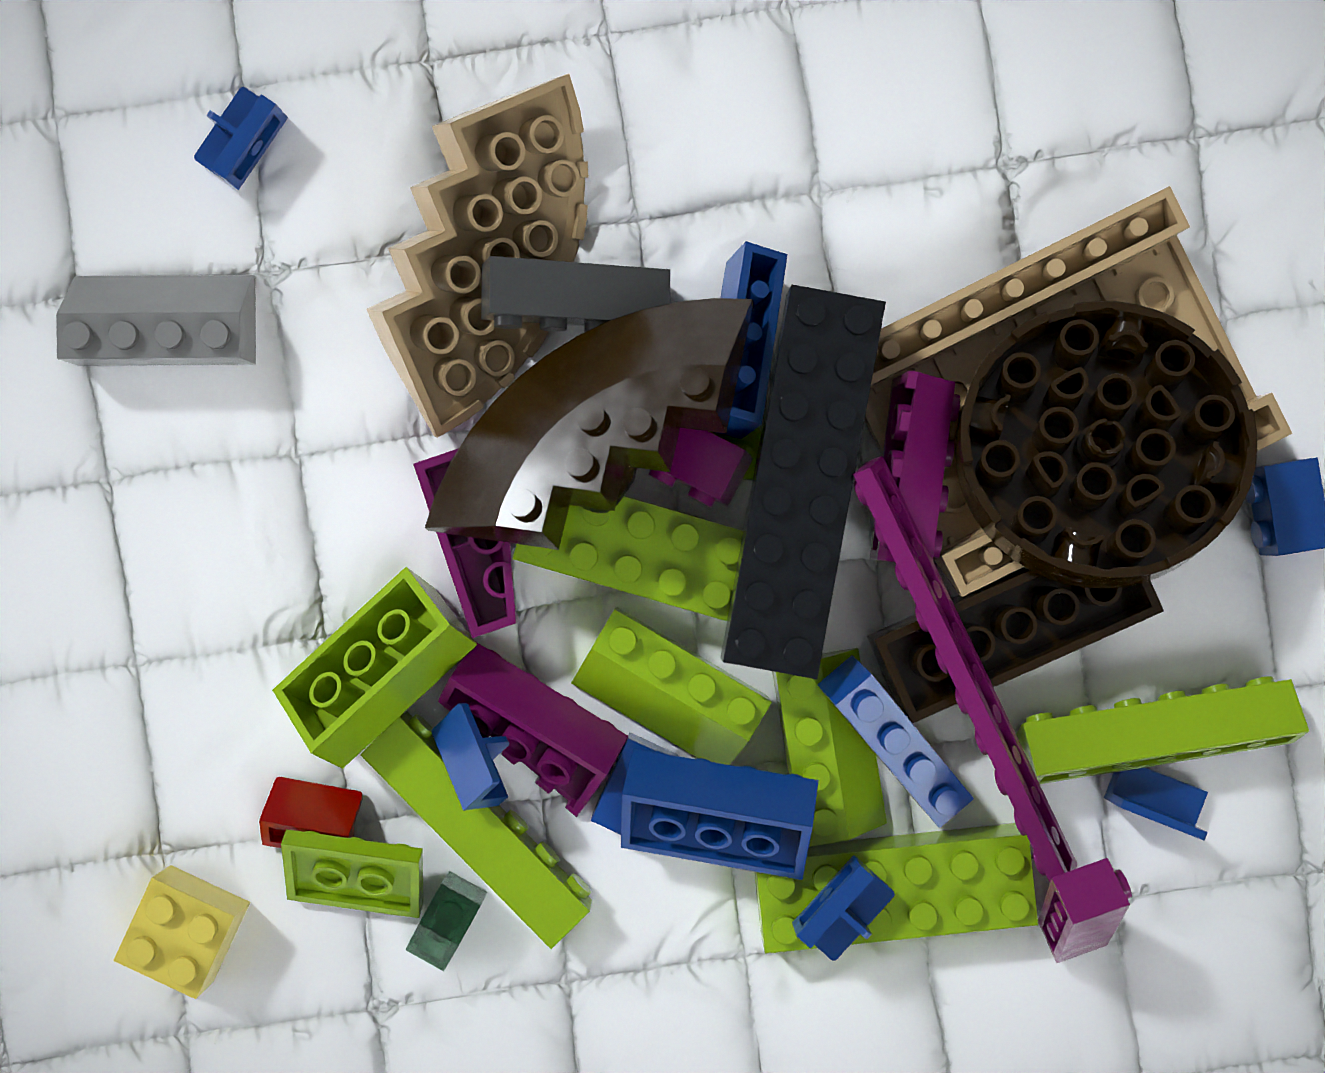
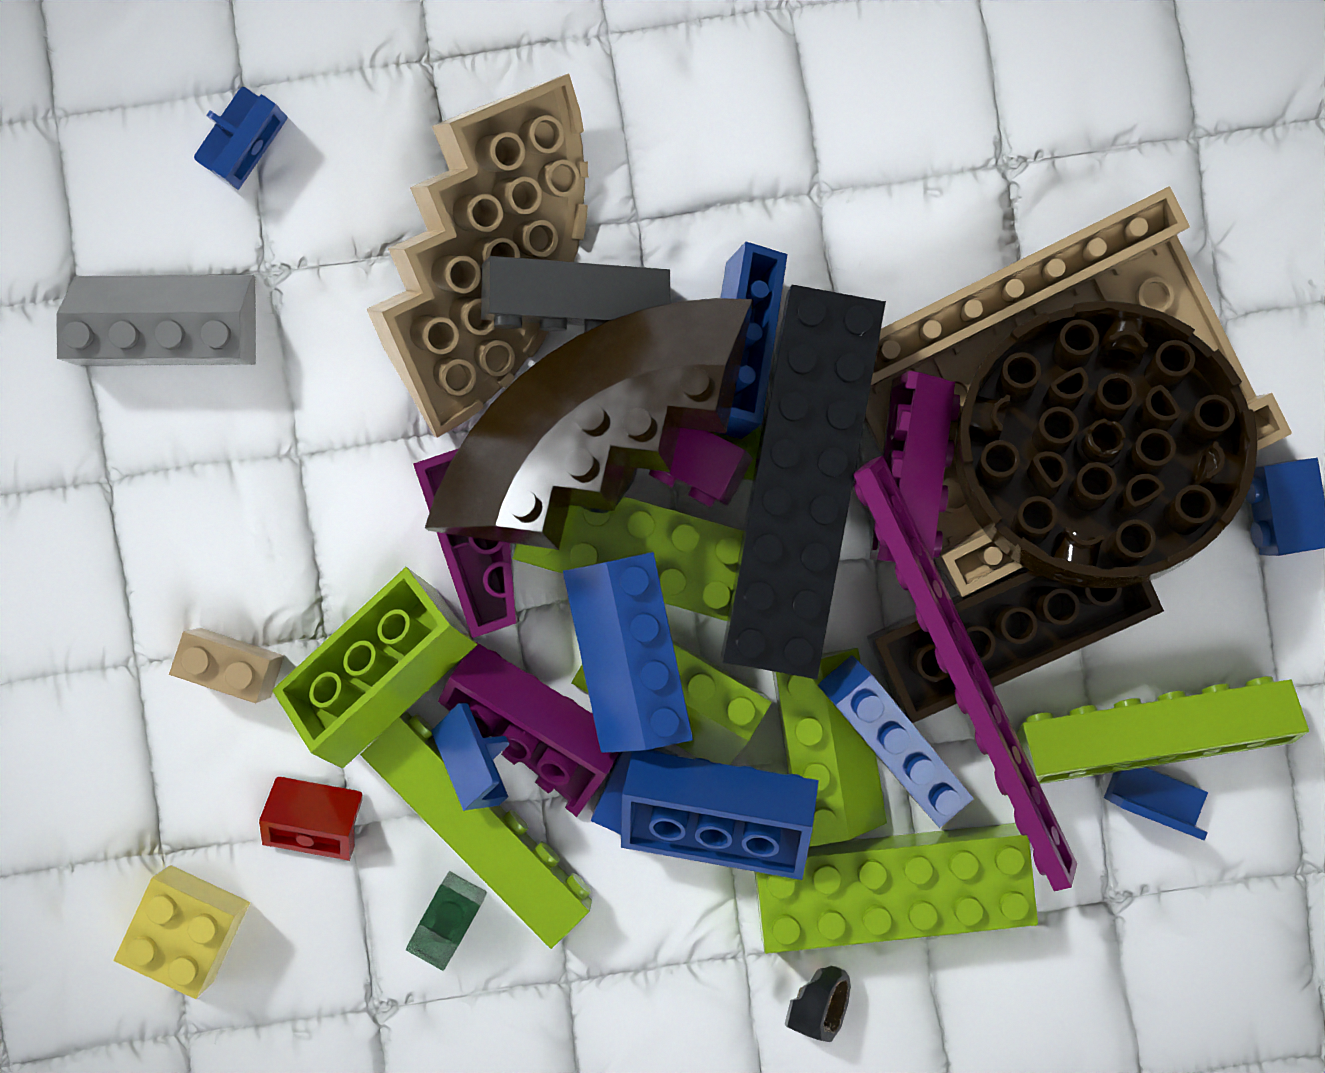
lime plate [281,829,423,918] -> none
blue panel [792,855,895,961] -> none
magenta brick [1038,858,1132,964] -> none
none -> tan brick [169,628,285,704]
none -> blue slope [563,552,693,753]
none -> black rock [784,965,851,1042]

